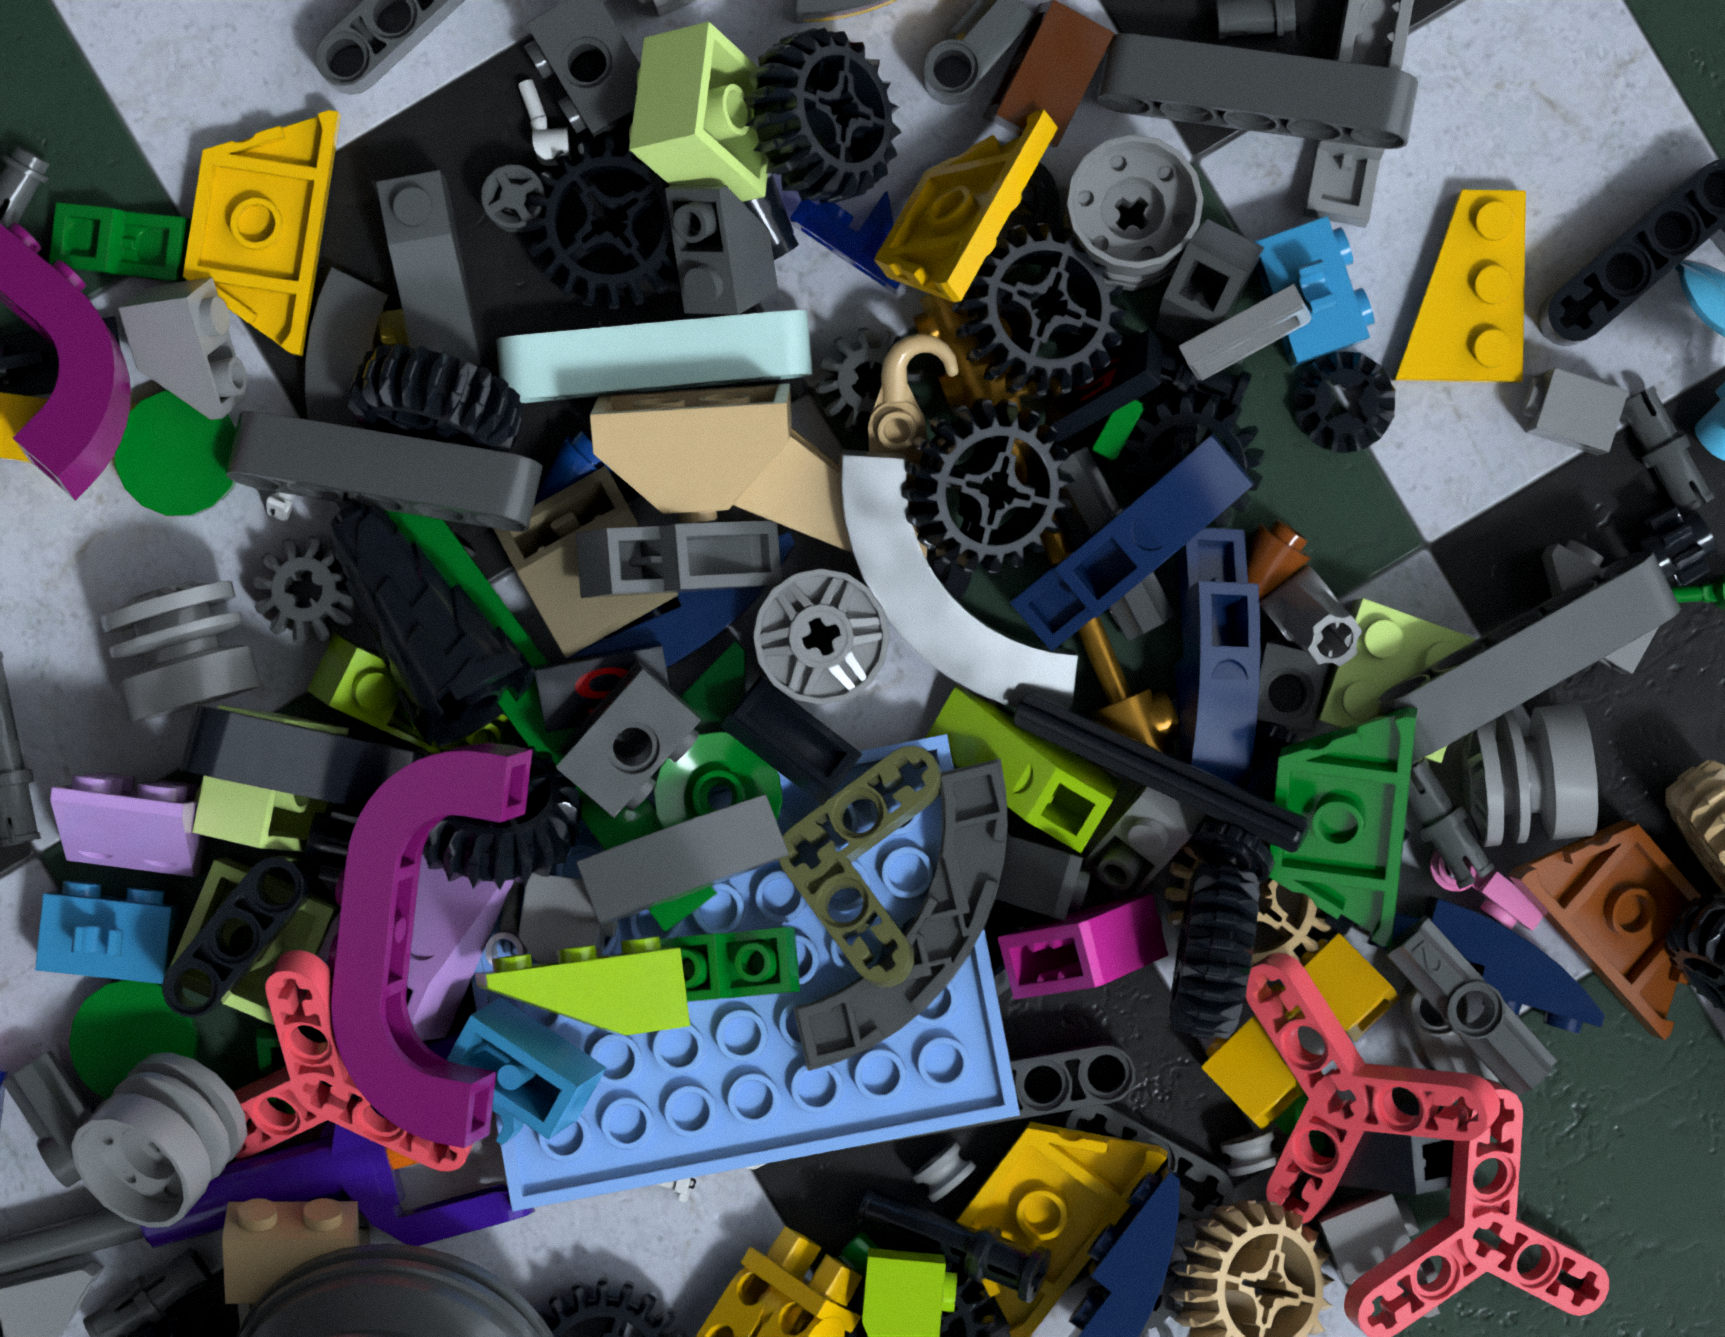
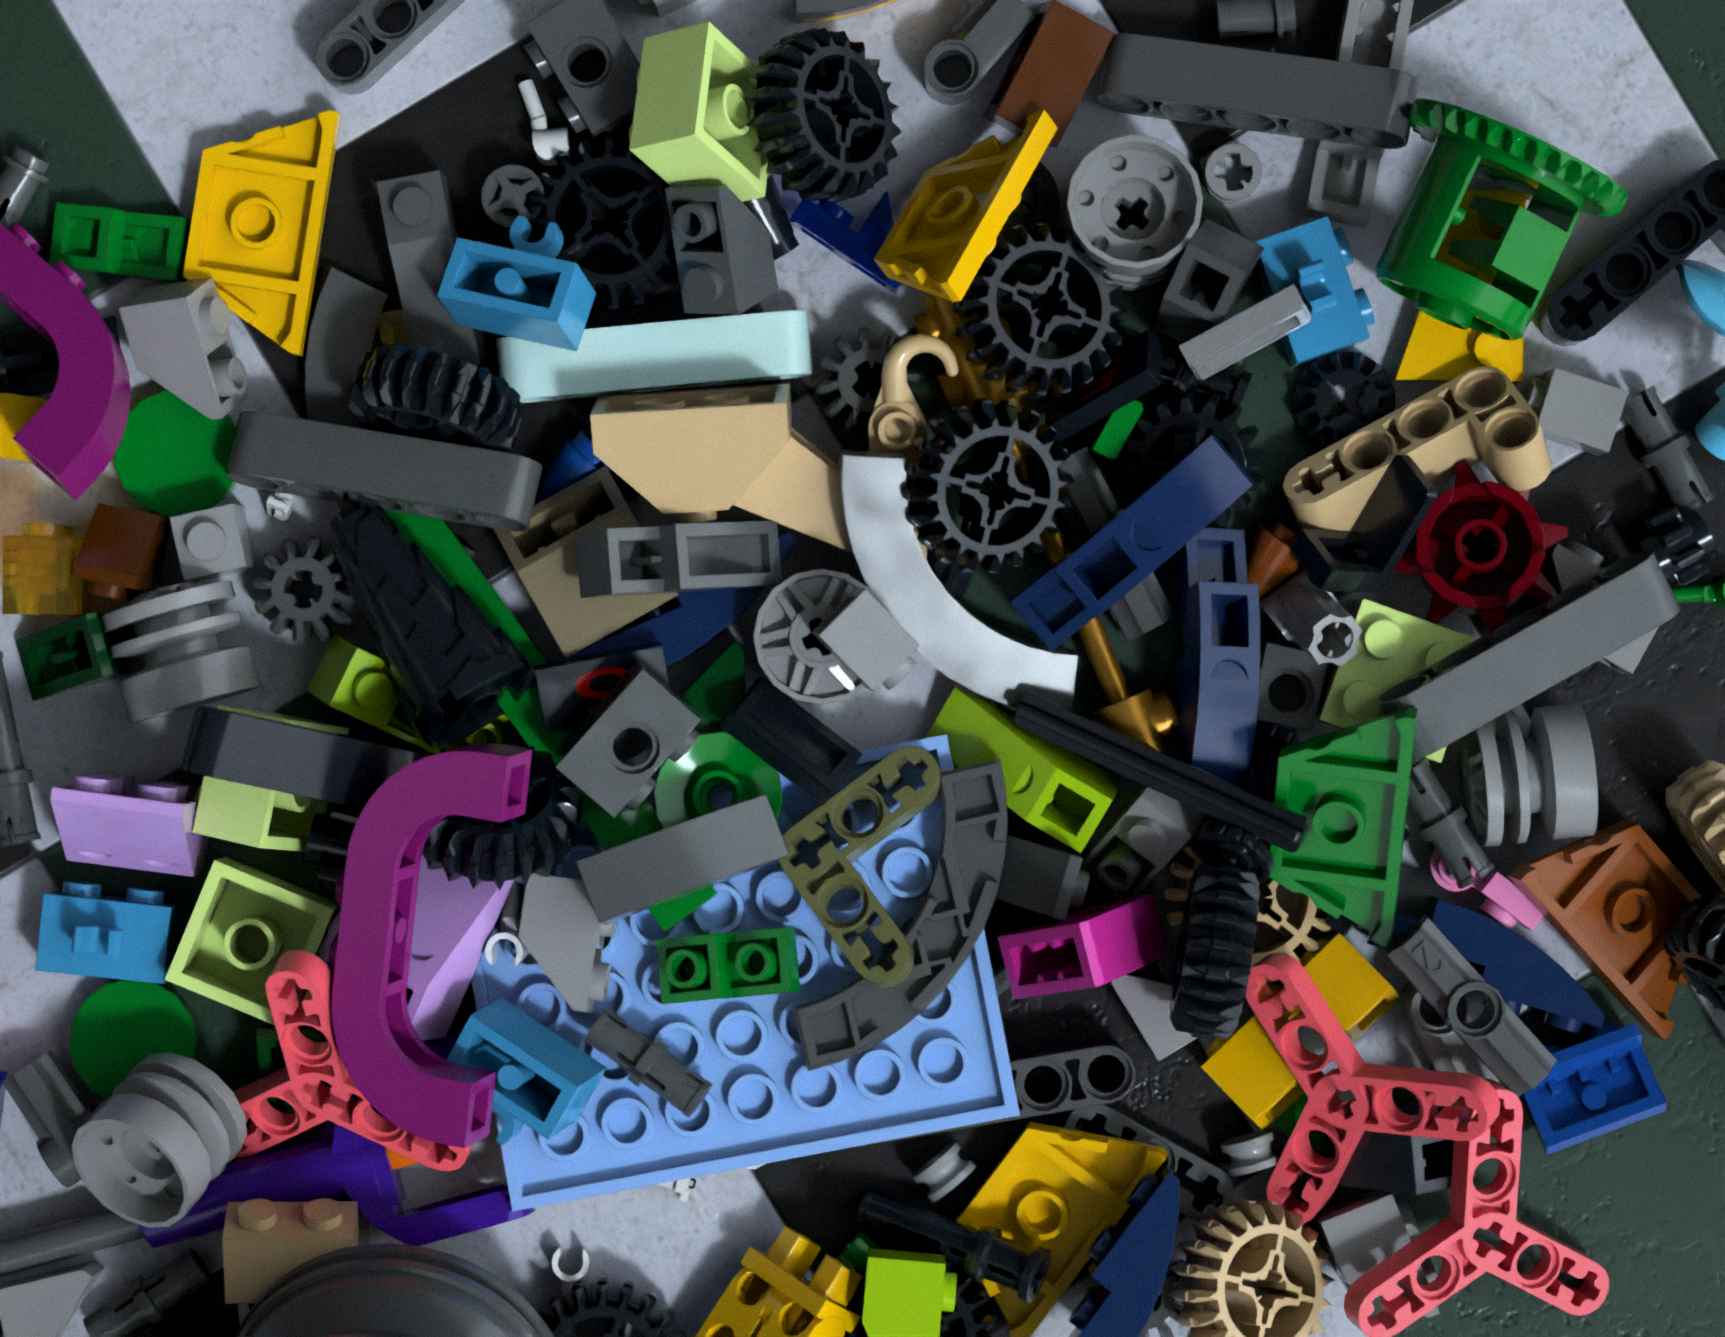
black beam [162,854,313,1018] -> none
lime slope [475,936,690,1035] -> none
none -> clear yellow brick [2,523,92,616]
none -> dark green slope [16,612,129,701]
none -> reddish brown slope [71,503,171,601]
none -> light grey brick [169,503,258,582]
none -> dark azure brick [437,215,596,352]
none -> white hand [551,1247,591,1336]
none -> dark grey pin [584,1008,713,1118]
none -> light grey brick [811,587,920,692]
none -> light grey slope [1110,972,1197,1061]
none -> light grey bush [1202,143,1262,204]
none -> tan beam [1283,366,1552,532]
none -> black bracket [1290,455,1438,593]
none -> green piece [1374,98,1628,341]
none -> dark red brick [1393,462,1569,632]
none -> blue bracket [1521,1023,1667,1155]

